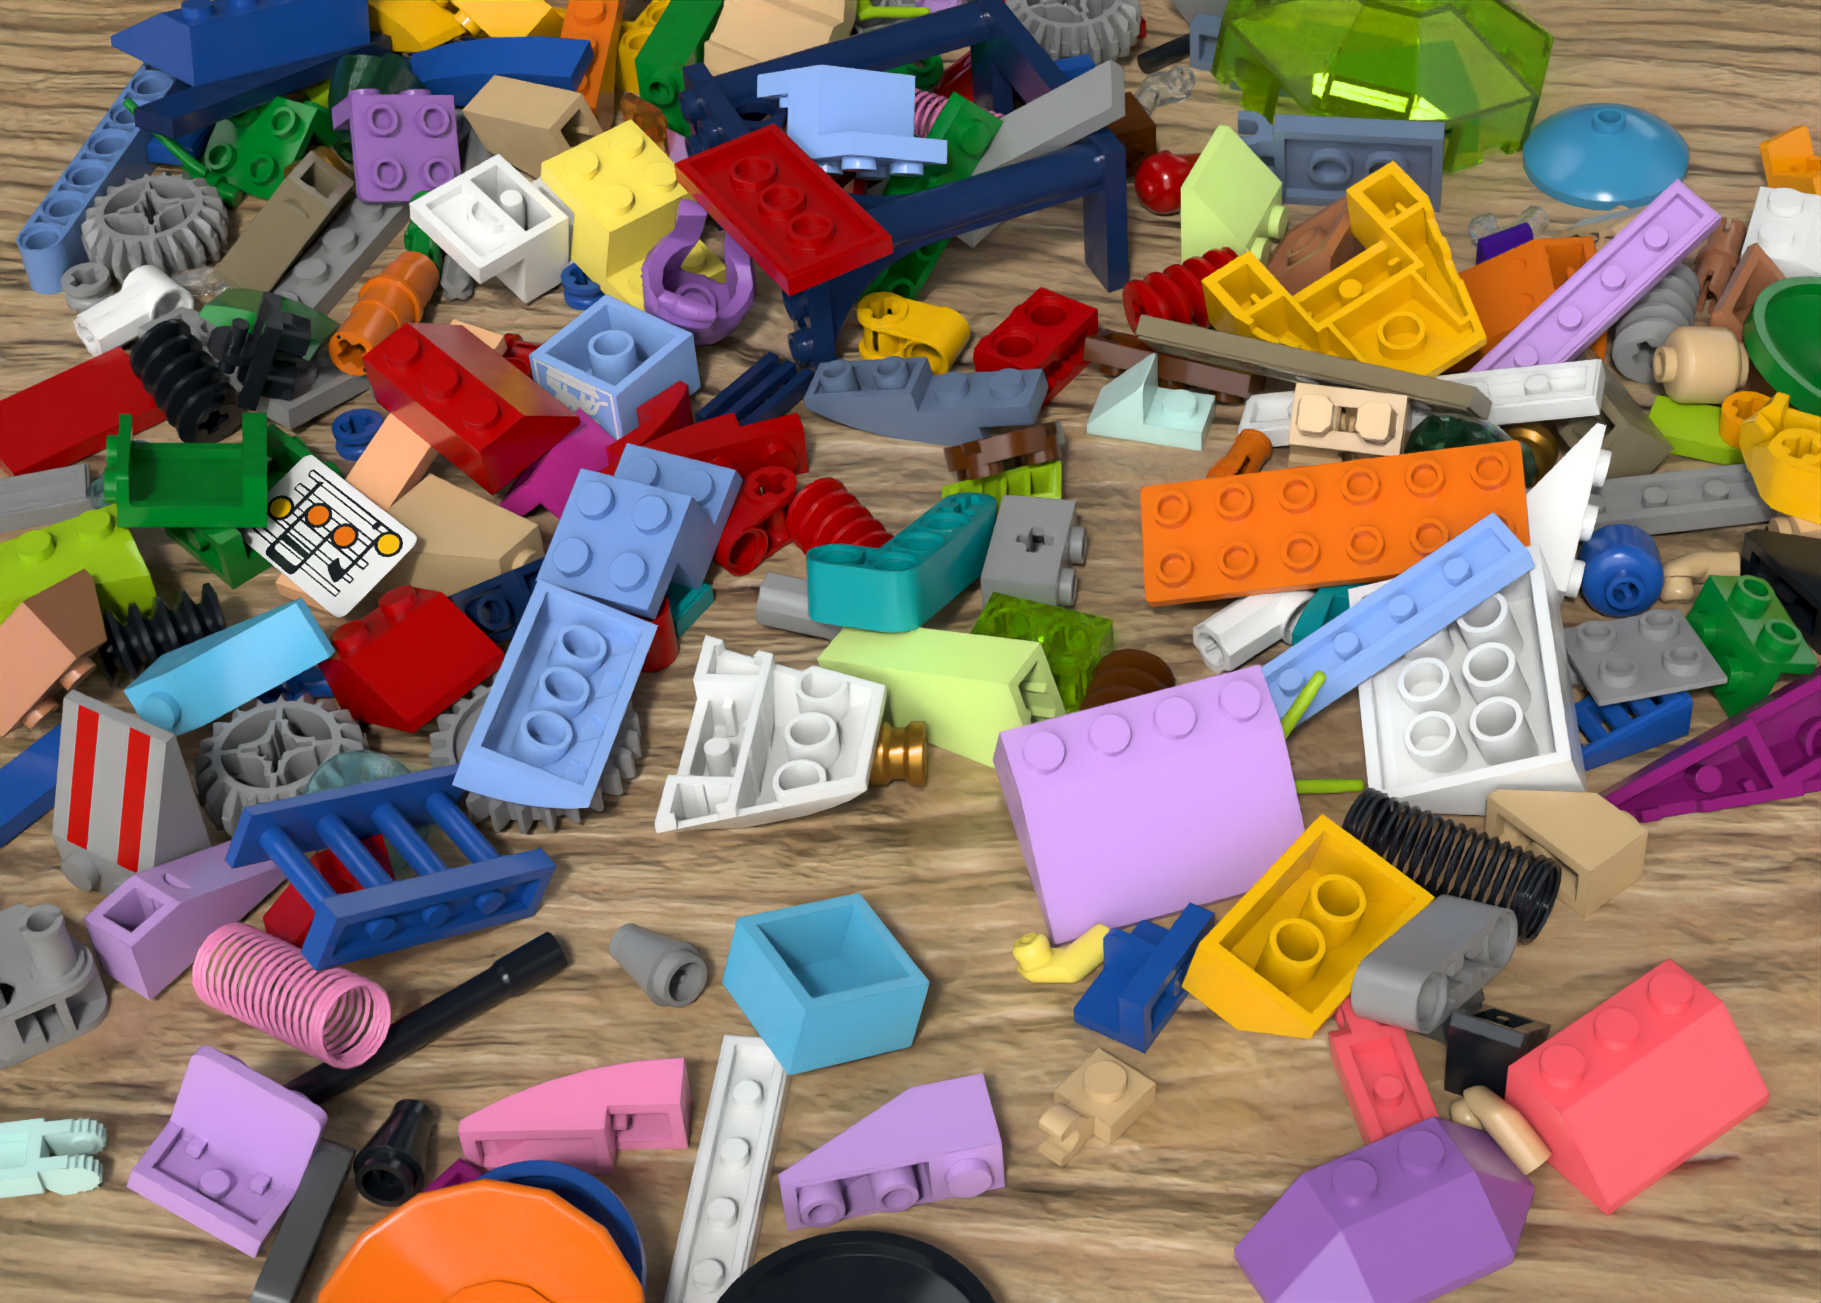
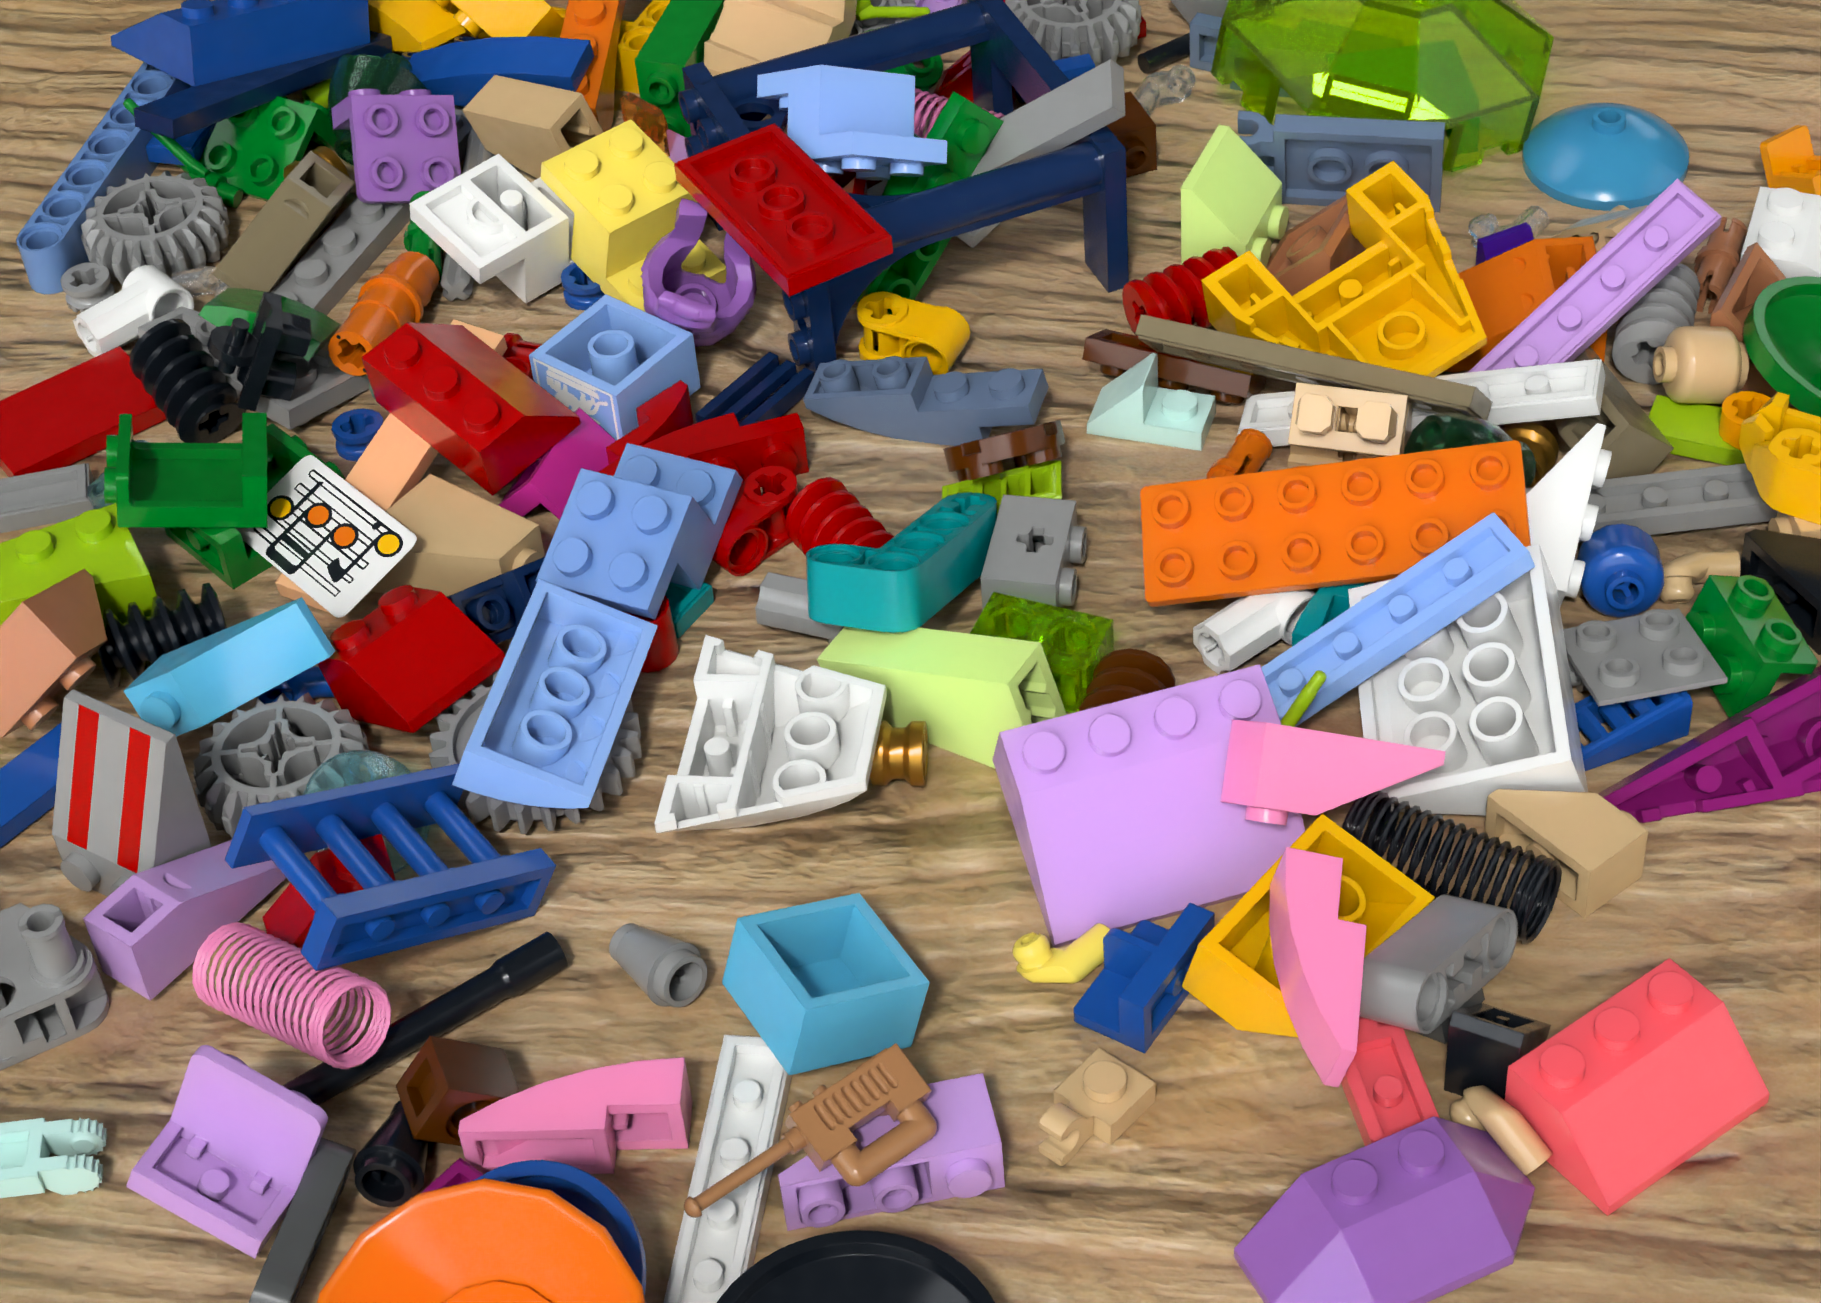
red brick [973,287,1099,412] -> none
red piece [1134,150,1201,215] -> none
none -> reddish brown brick [396,1036,520,1146]
none -> medium nougat piece [684,1044,937,1218]
none -> bright pink slope [1220,719,1446,825]
none -> bright pink slope [1269,847,1367,1088]

